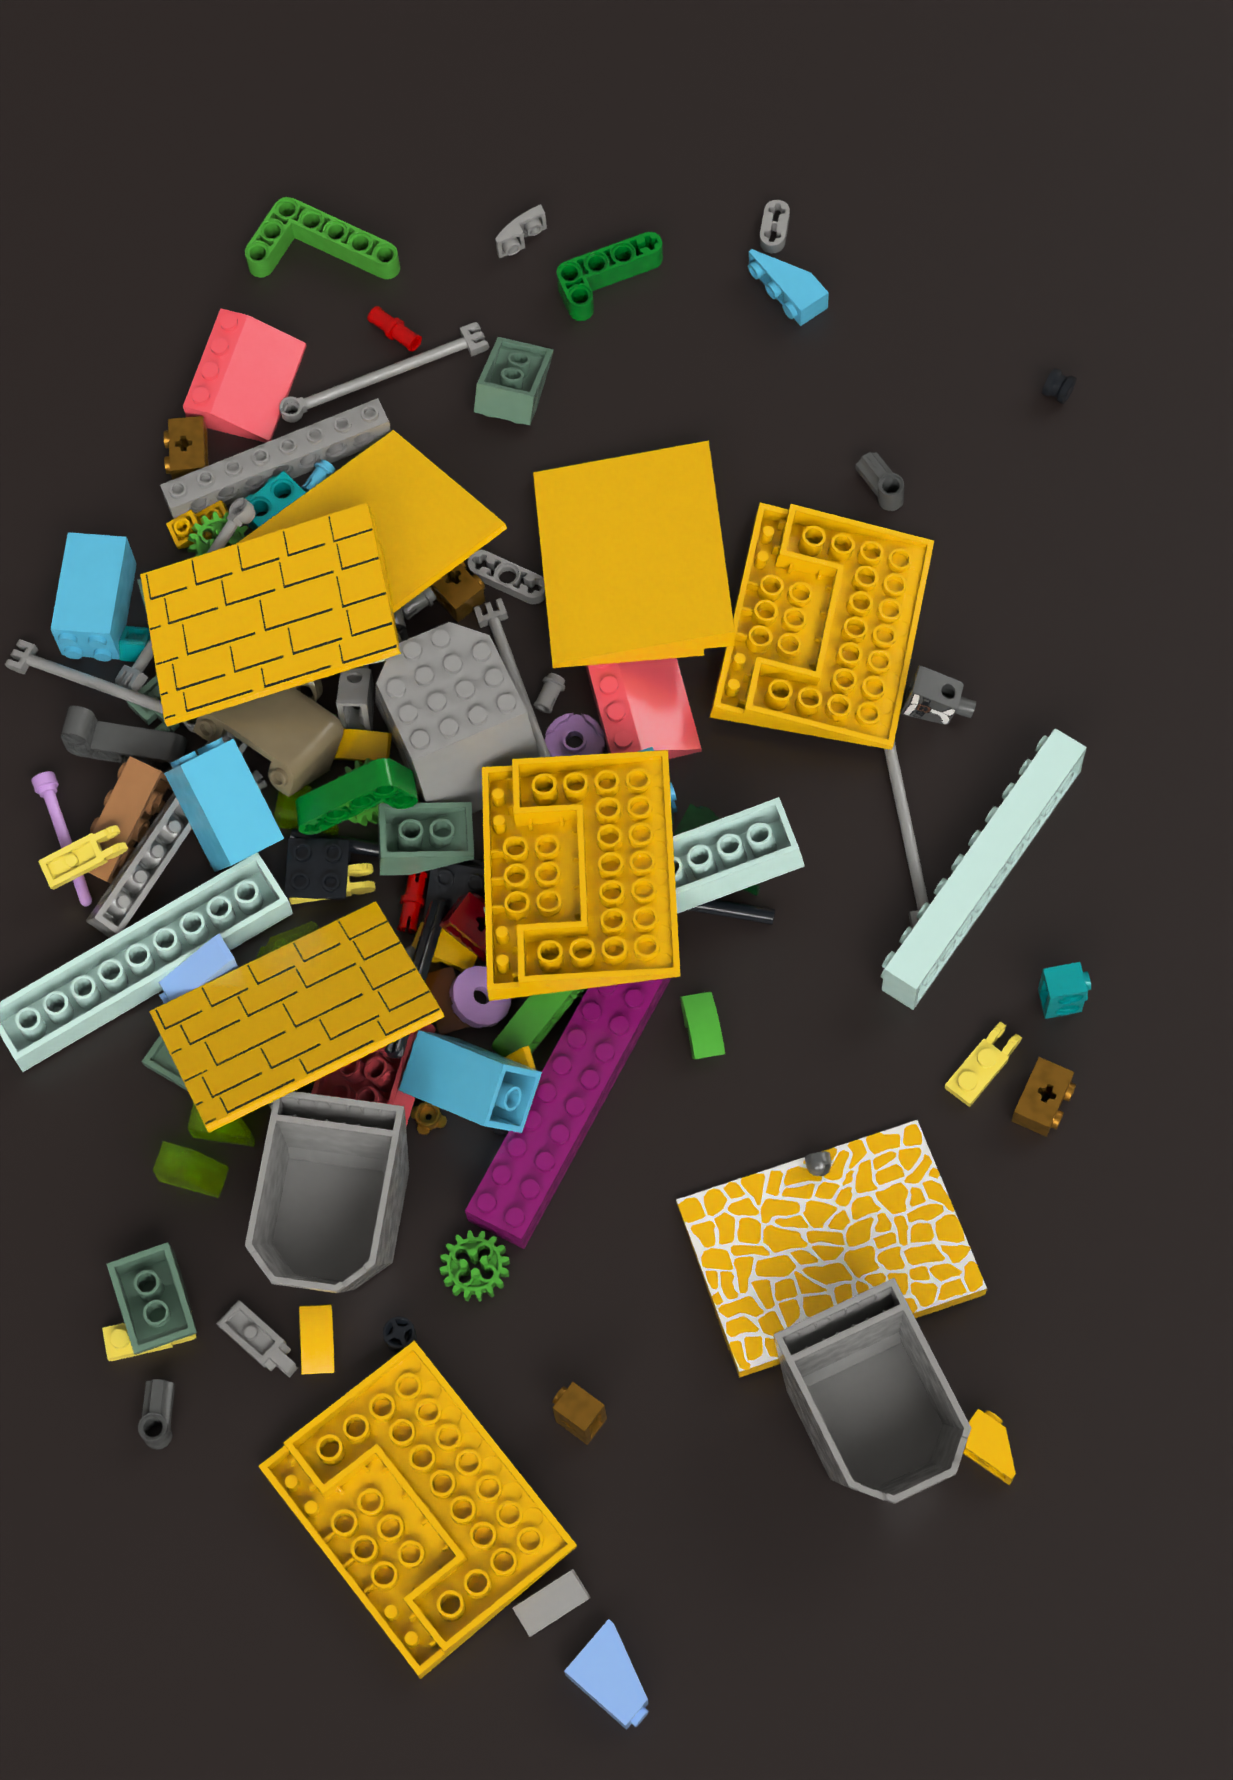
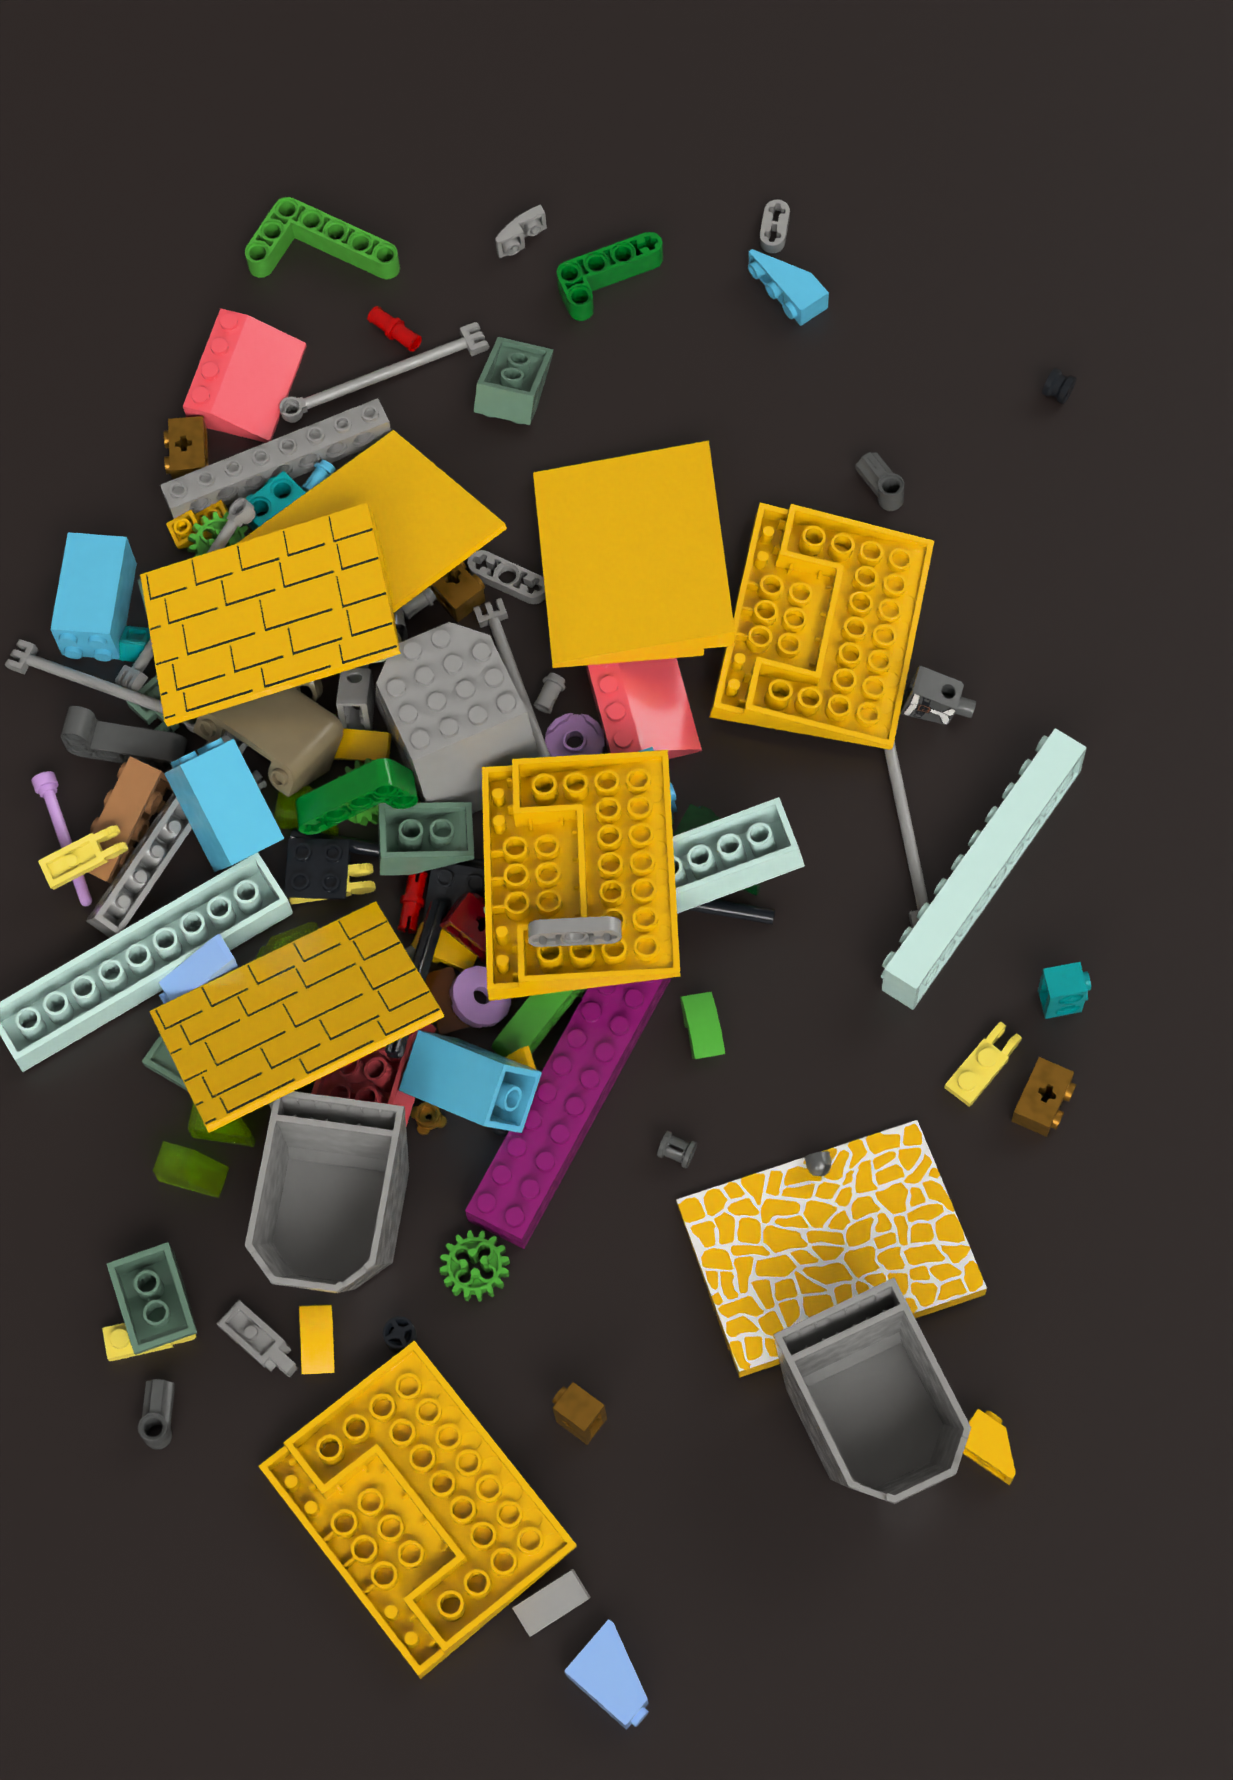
none -> light grey beam [528,916,622,947]
none -> dark grey bush [657,1130,697,1169]

